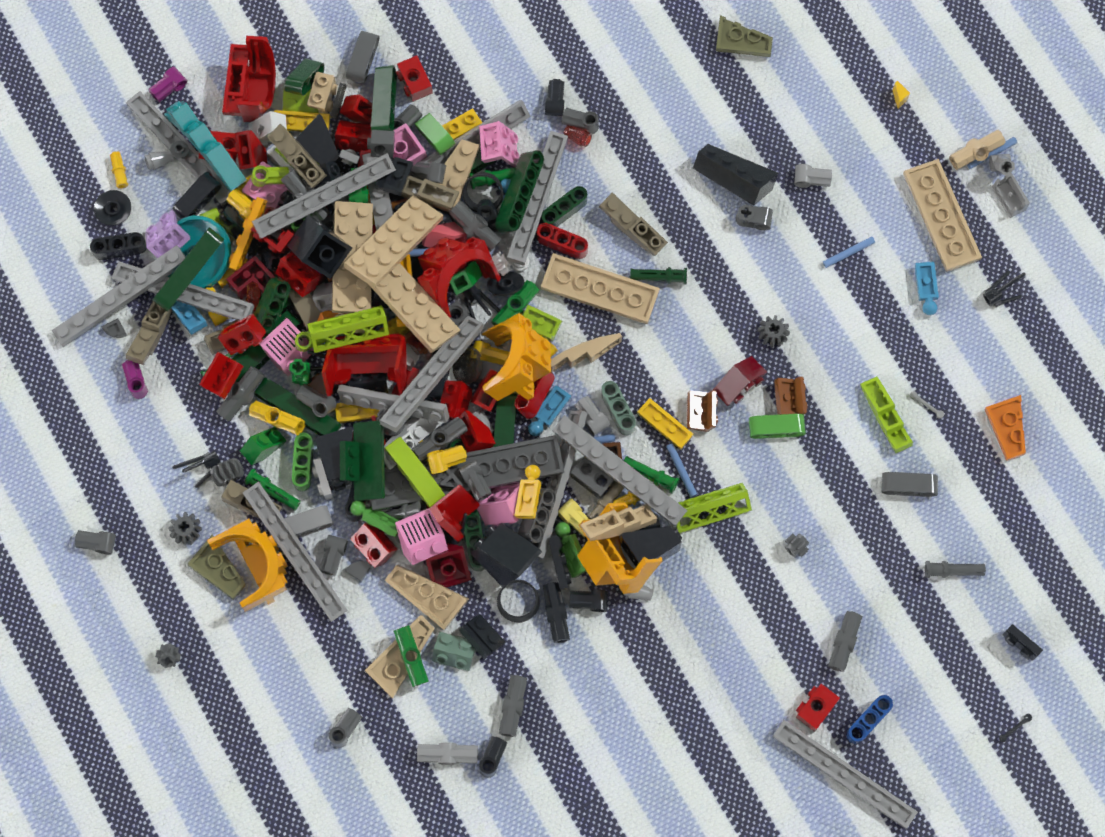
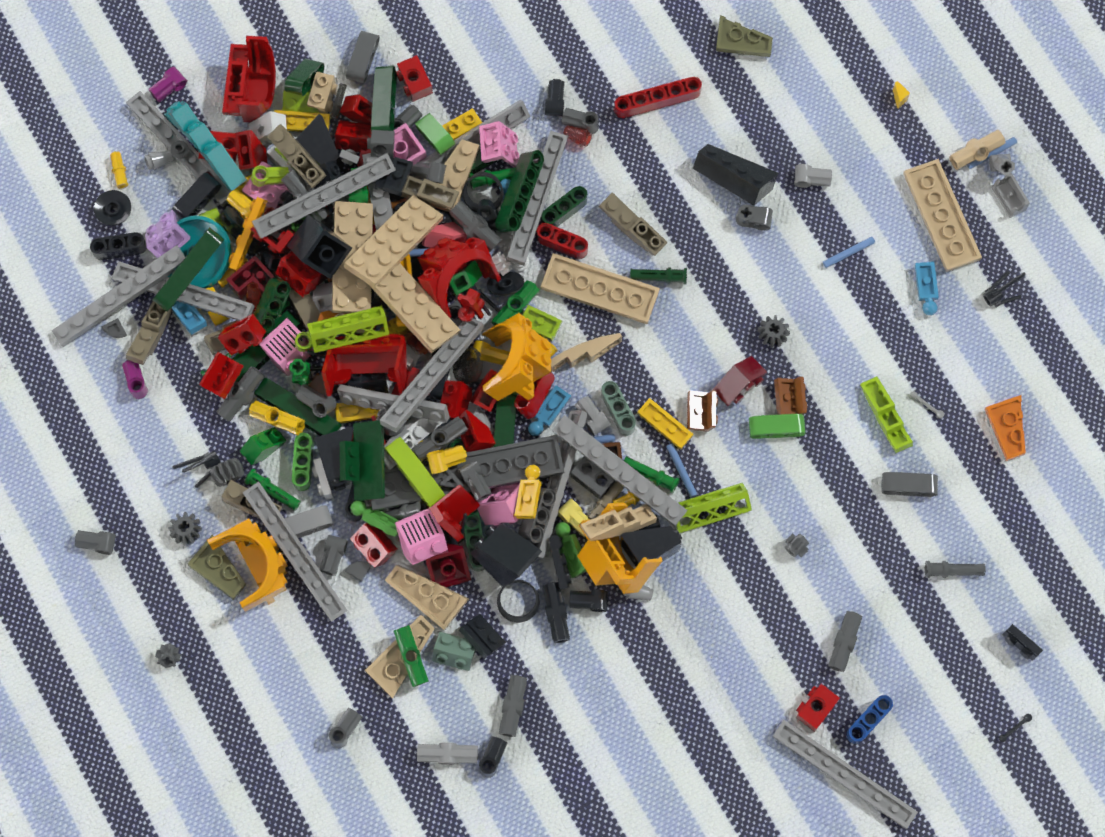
none -> red hips [457,288,485,322]
none -> red beam [614,77,702,118]

